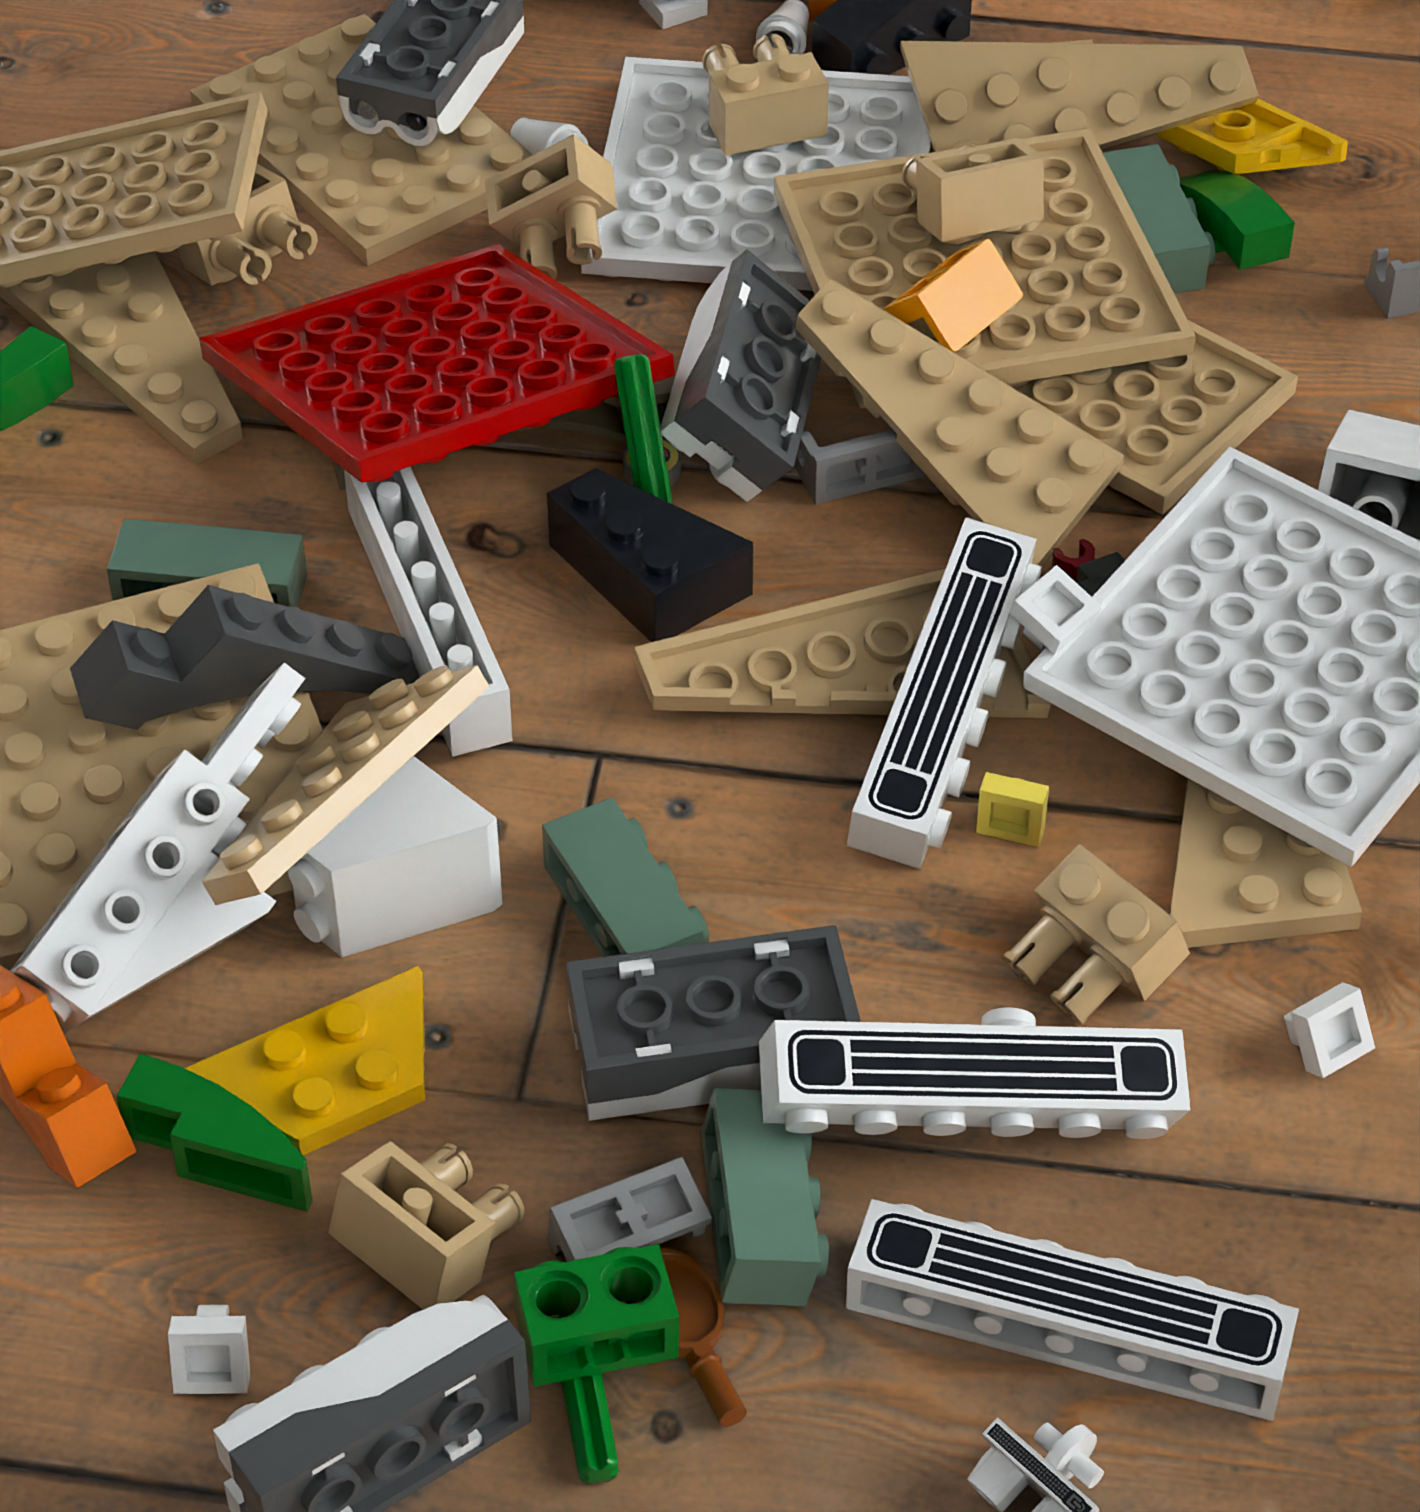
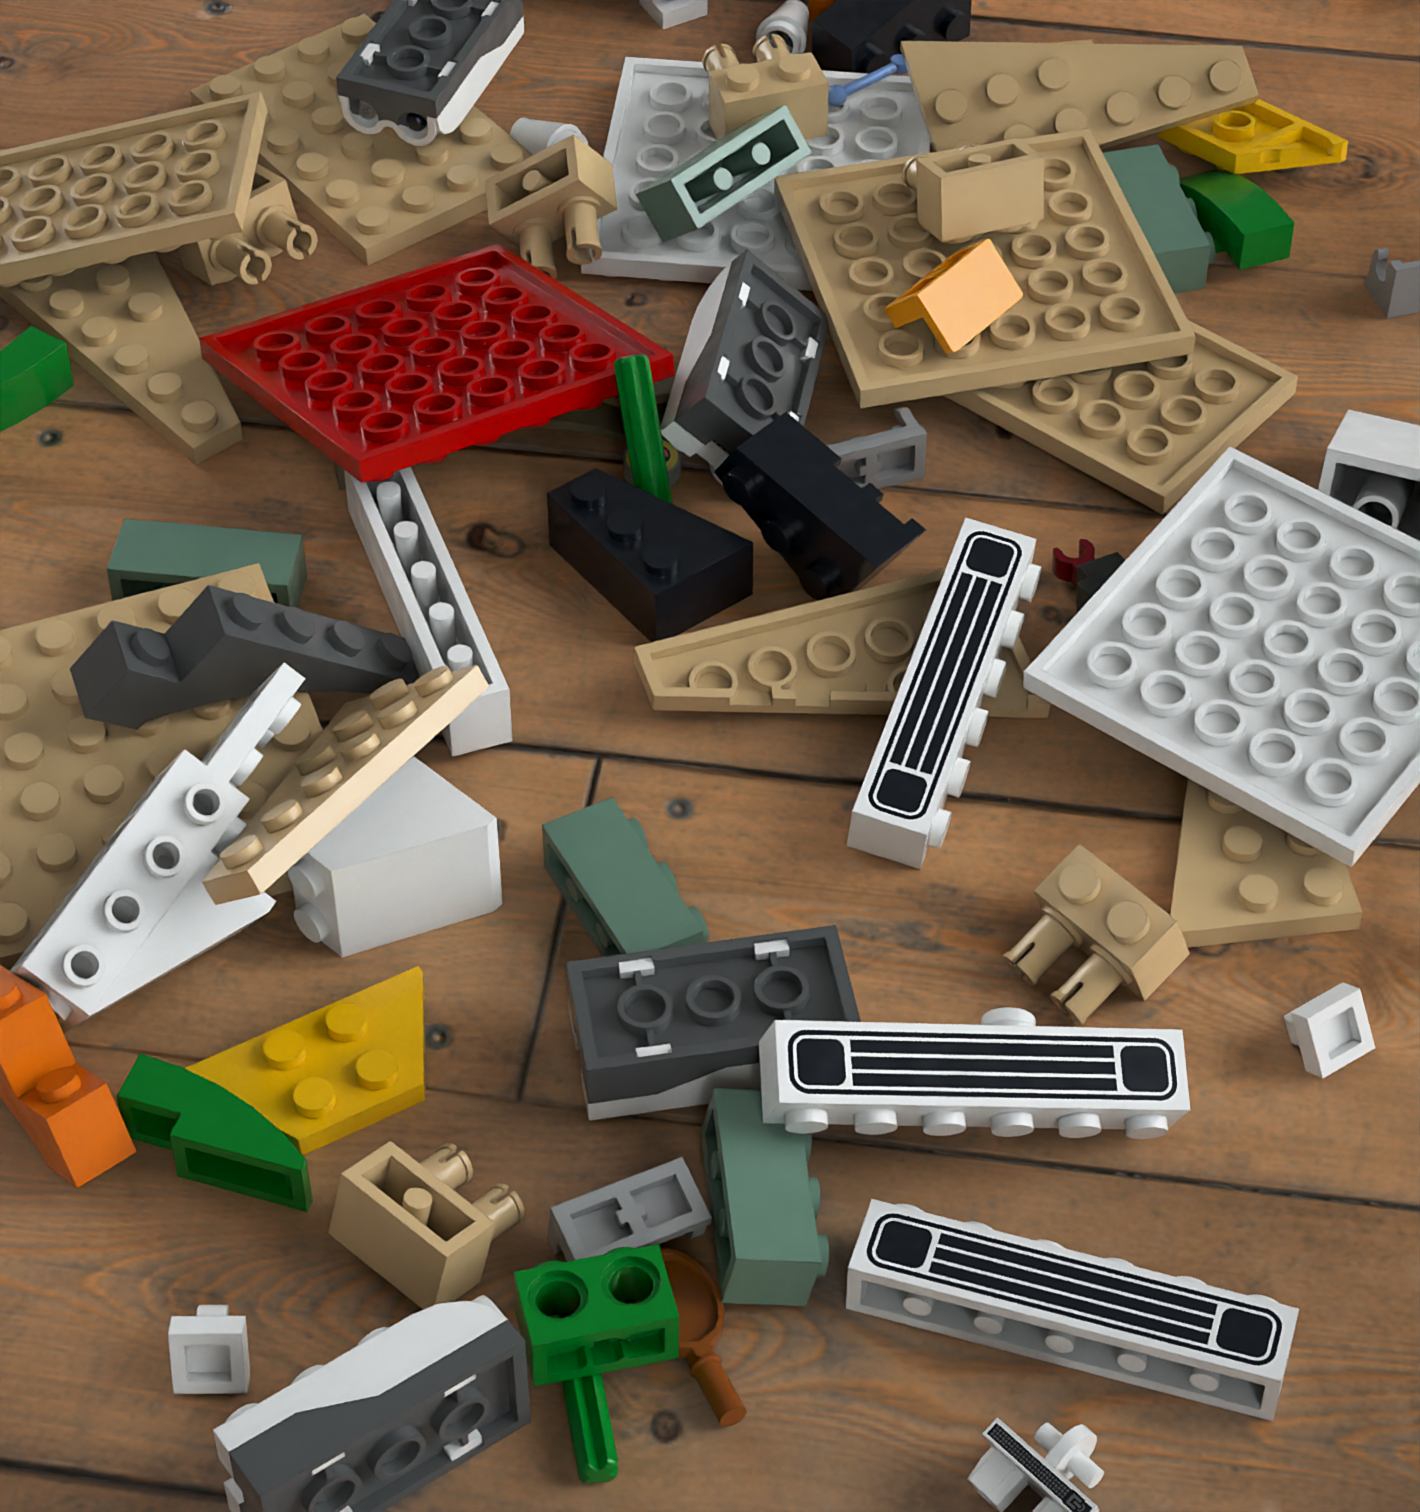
tan wing [795,278,1125,567] -> none
light yellow plate [976,772,1049,847] -> none
white tile [1009,565,1102,655] -> none
none -> sand green brick [636,104,812,242]
none -> black wedge [714,412,926,600]
none -> medium blue hinge [828,54,908,106]

